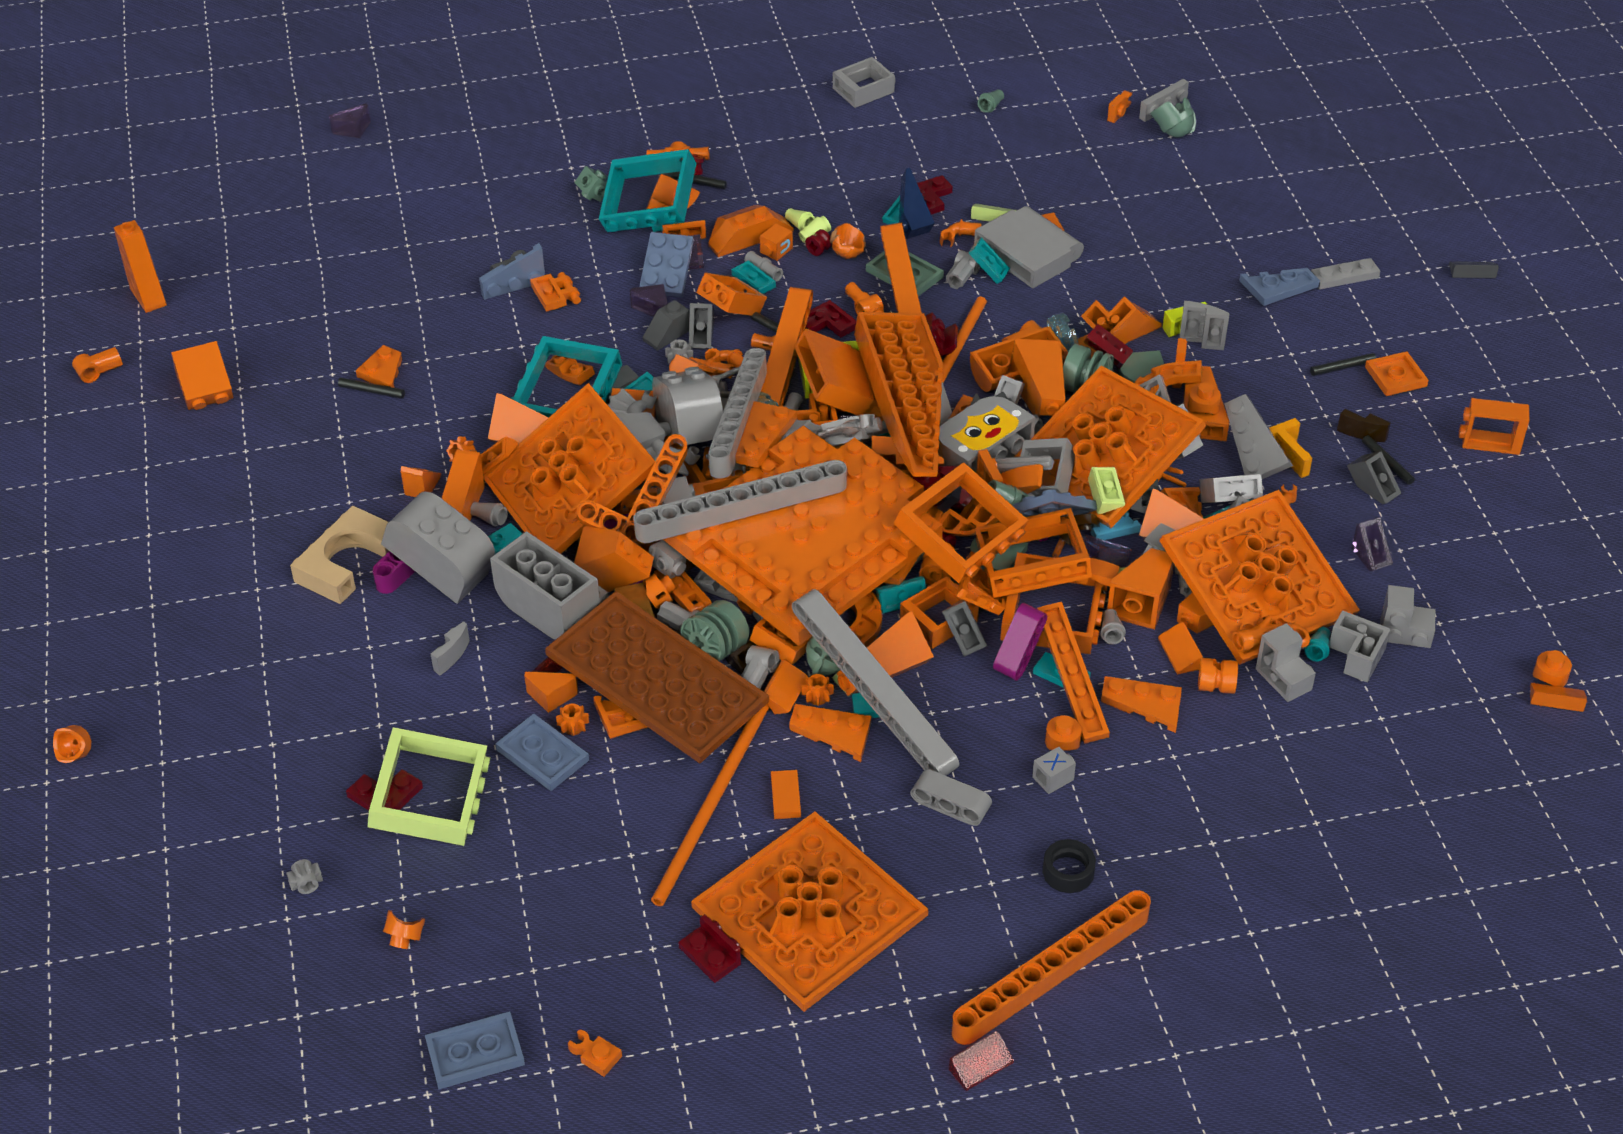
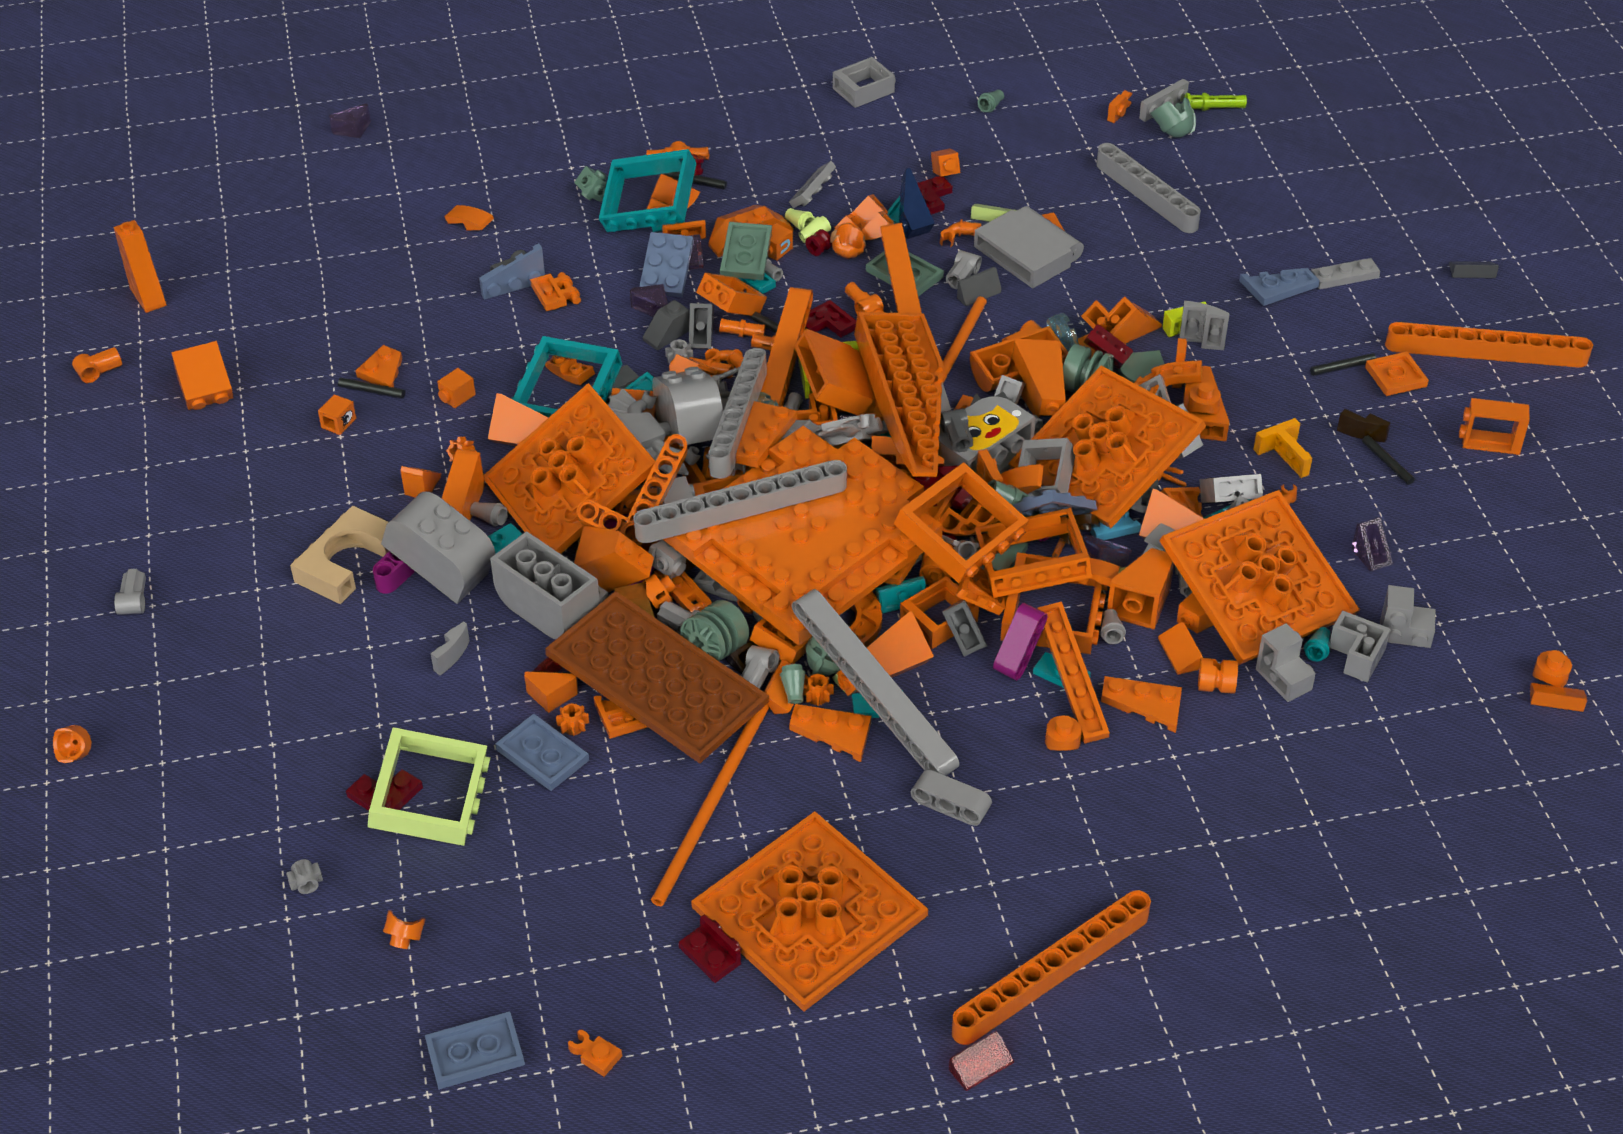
orange slope [480,436,518,475] -> none
orange tile [771,770,801,819] -> none
dark red bracket [925,312,958,356] -> none
black plate [937,486,961,513] -> none
teal plate [969,238,1010,284] -> none
light grey axle [995,455,1054,472] -> none
light grey brick [1032,747,1076,794] -> none
black tyre [1042,839,1096,893] -> none
yellowish green slope [1088,467,1125,514] -> none
light grey wing [1224,394,1293,479] -> none
orange plant [1231,615,1310,652] -> none
dark grey slope [1347,451,1401,505] -> none
none -> light grey piece [114,569,146,615]
none -> orange brick [318,394,356,435]
none -> orange brick [437,368,476,408]
none -> orange slope [444,205,494,230]
none -> orange pin [719,318,766,337]
none -> sand green plate [720,222,772,280]
none -> sand green cone [780,664,805,704]
none -> light grey plate [789,161,836,208]
none -> orange brick [835,194,894,240]
none -> orange brick [931,149,960,177]
none -> dark grey piece [940,408,973,453]
none -> light grey plant [942,535,979,560]
none -> dark grey slope [957,267,1001,306]
none -> light grey beam [1096,143,1201,233]
none -> lime pin [1184,93,1247,111]
none -> orange beam [1385,322,1593,368]

